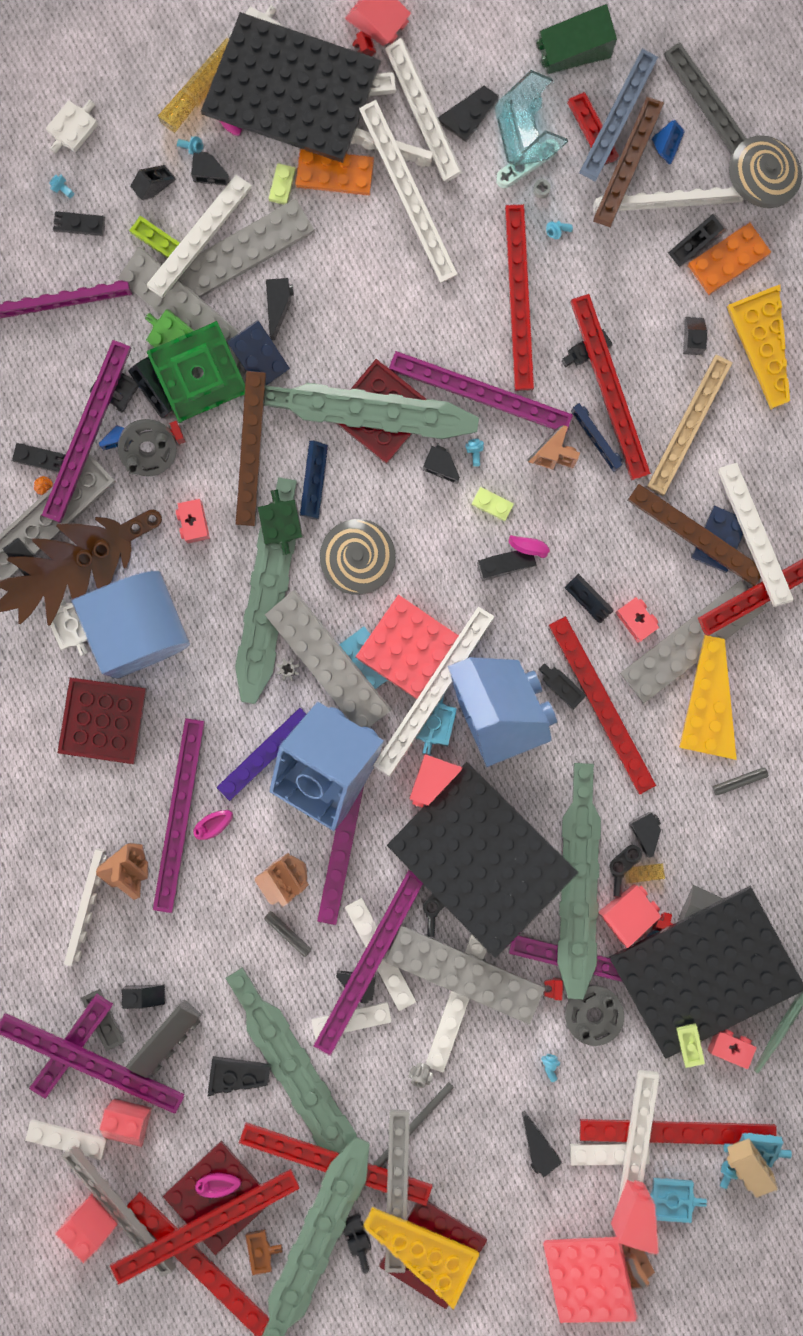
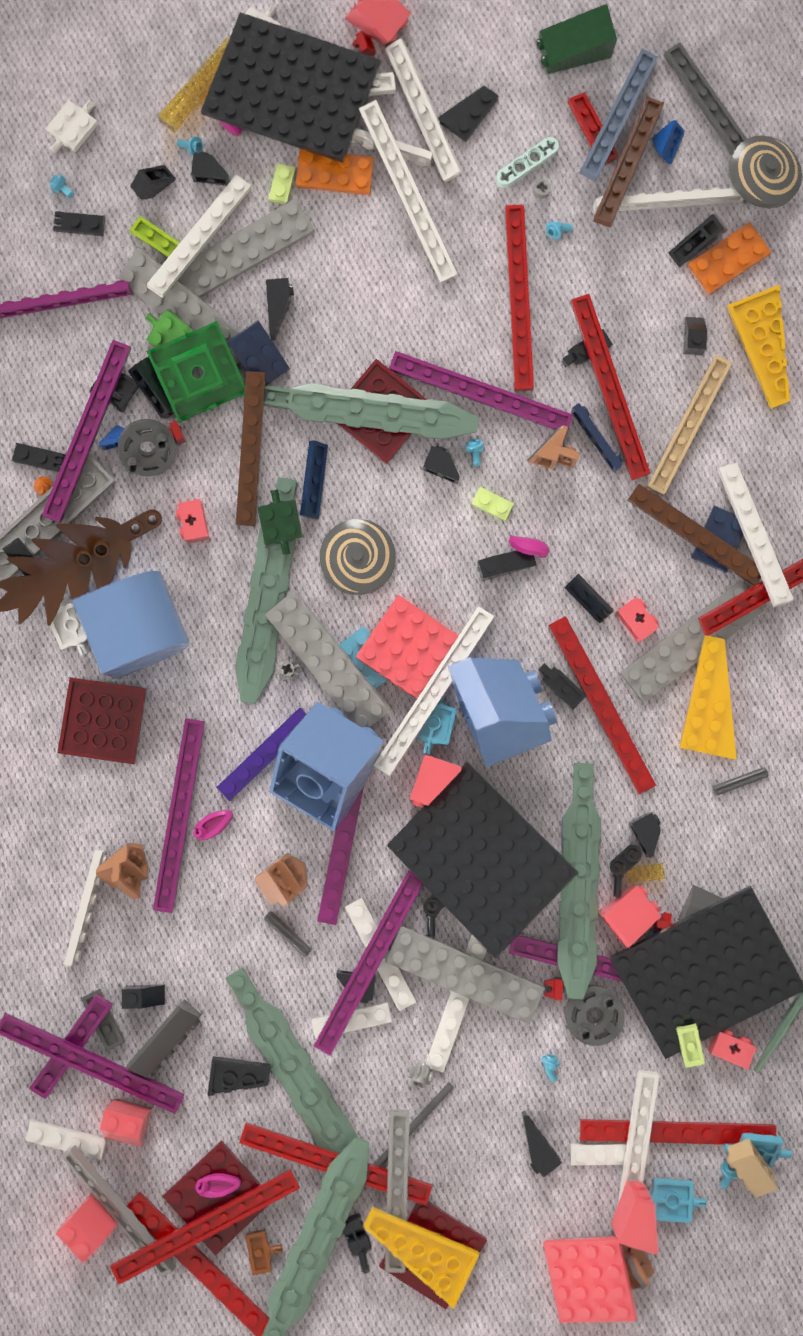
clear light blue windscreen [495,70,568,166] -> none

